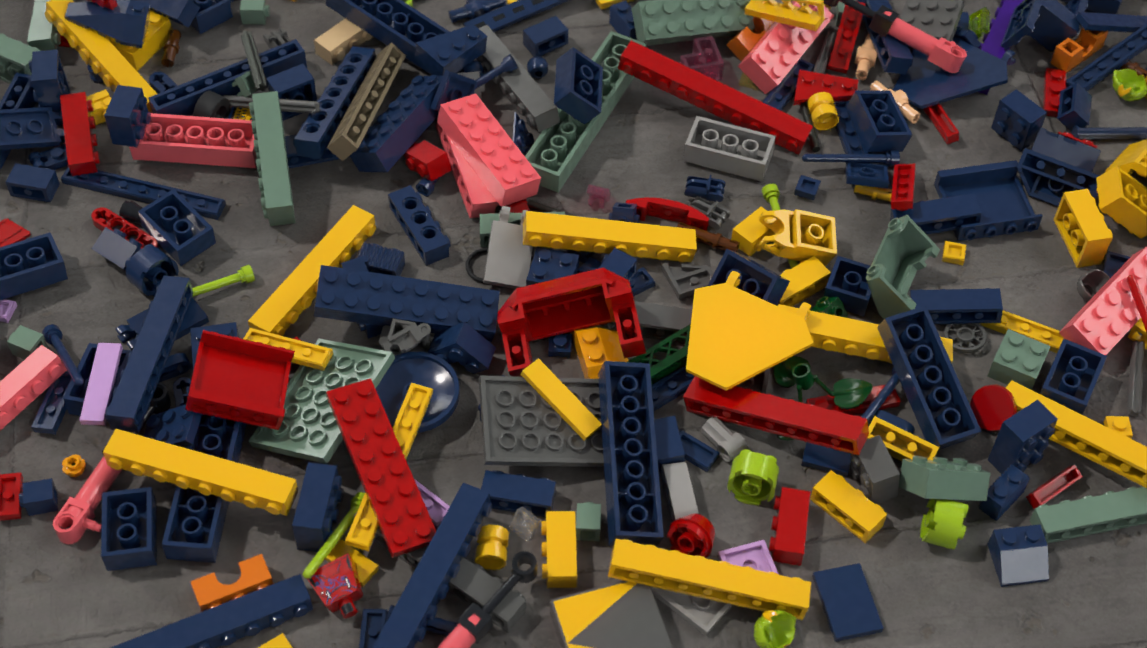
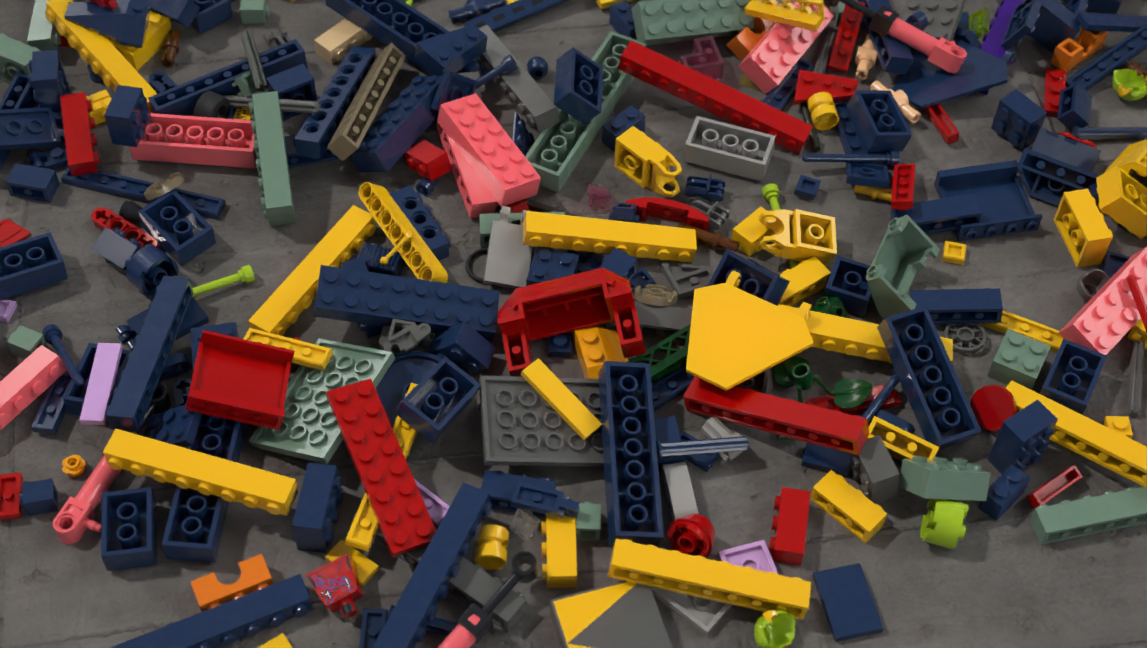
lime piece [303,492,365,579] -> none
dark blue brick [523,16,569,57] -> none
lime brick [727,449,779,505] -> none
slope [987,524,1049,587] -> none
none -> dark tan tile [144,172,185,200]
none -> yellow beam [358,182,448,283]
none -> yellow hinge [380,230,415,265]
none -> dark blue brick [396,357,481,444]
none -> dark blue hinge [510,481,580,518]
none -> dark blue brick [602,105,646,152]
none -> yellow brick [614,126,682,198]
none -> dark tan tile [634,284,678,306]
none -> dark blue axle [656,436,749,459]
none -> dark blue beam [905,11,928,31]

